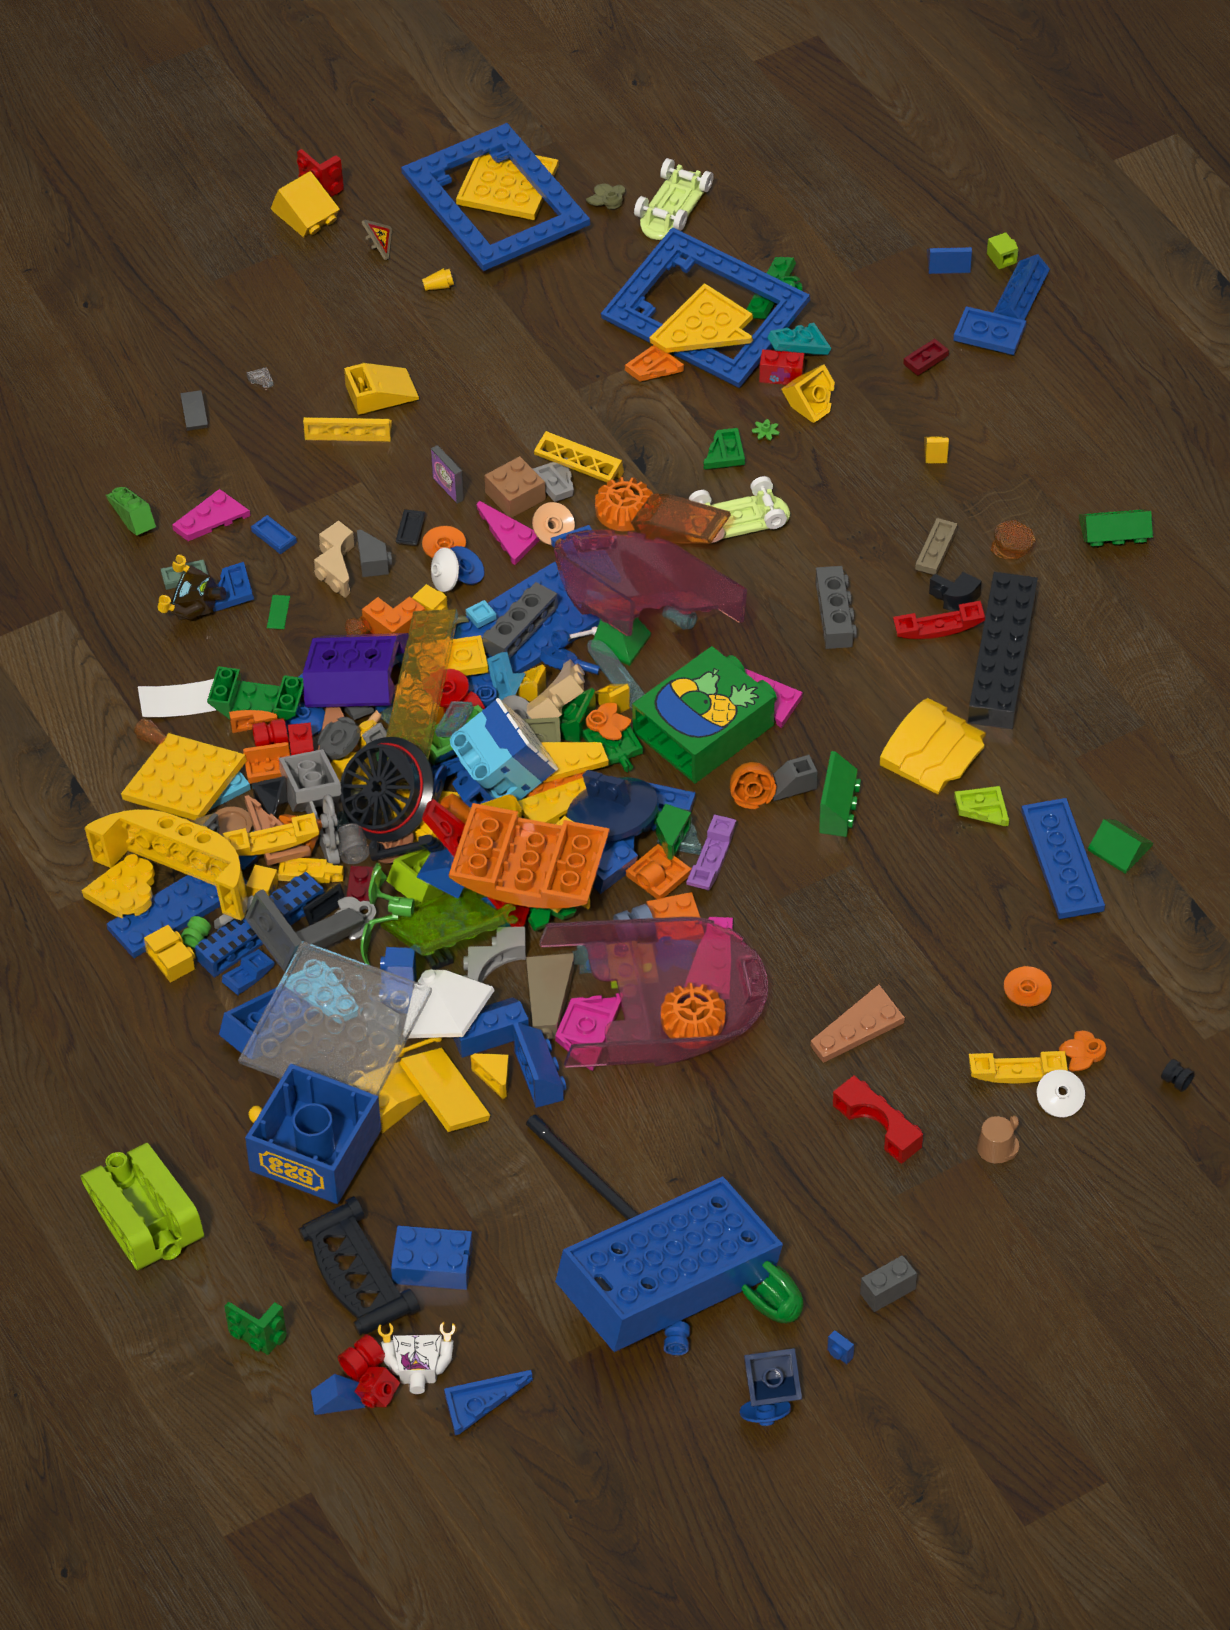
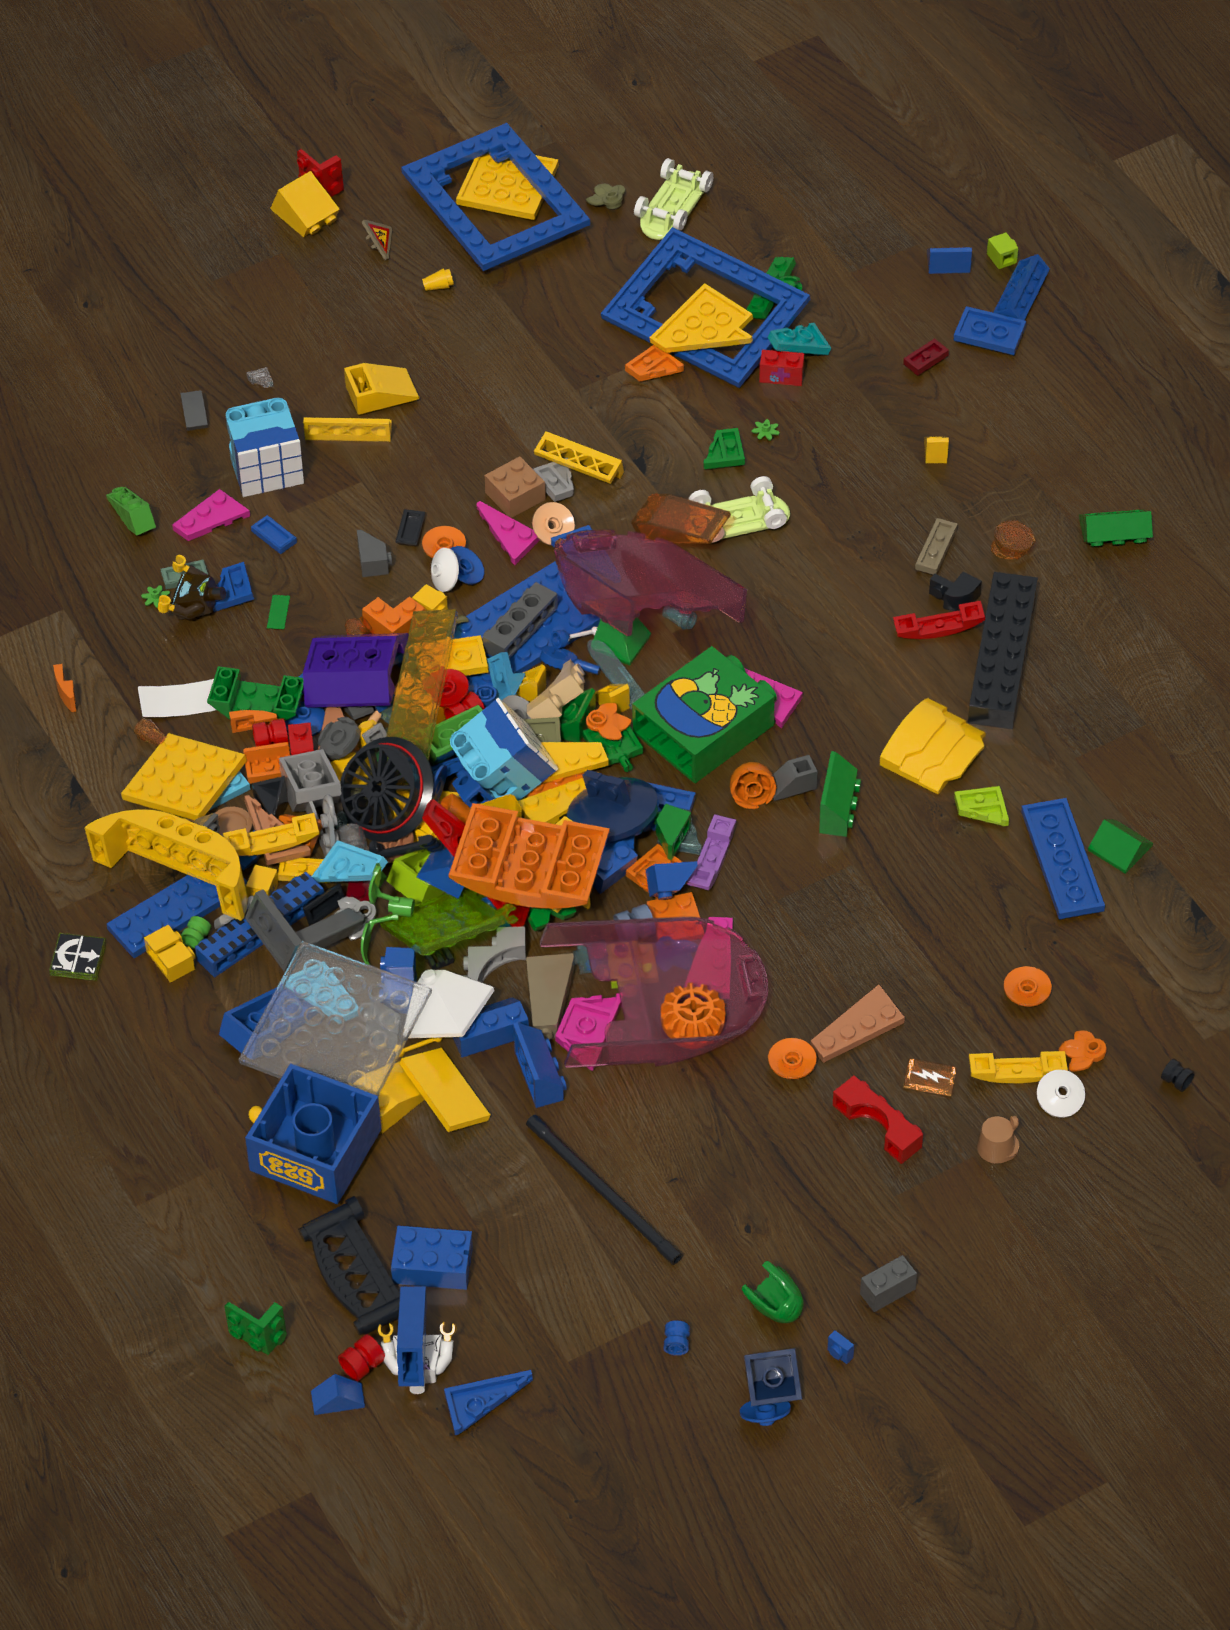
yellow plate [81,854,155,918] -> none
lime panel [81,1143,204,1271] -> none
blue slope [222,949,275,995] -> none
tan arch [314,520,355,598] -> none
red brick [354,1367,400,1408] -> none
tile [431,445,464,504] -> none
clear light blue tile [435,701,474,737] -> none
medium azure tile [466,600,497,628] -> none
yellow slope [471,1053,509,1099] -> none
blue piece [555,1177,783,1352] -> none
orange gear [595,477,654,531] -> none
yellow slope [781,364,835,423] -> none
dark grey brick [815,566,857,649] -> none
none -> tile [49,933,106,980]
none -> orange slope [53,664,76,712]
none -> bright green plant [141,585,170,608]
none -> piece [226,398,304,497]
none -> medium azure wing [311,840,388,882]
none -> blue slope [397,1286,427,1386]
none -> blue slope [645,861,698,900]
none -> orange dish [768,1038,816,1079]
none -> clear orange slope [904,1059,957,1096]

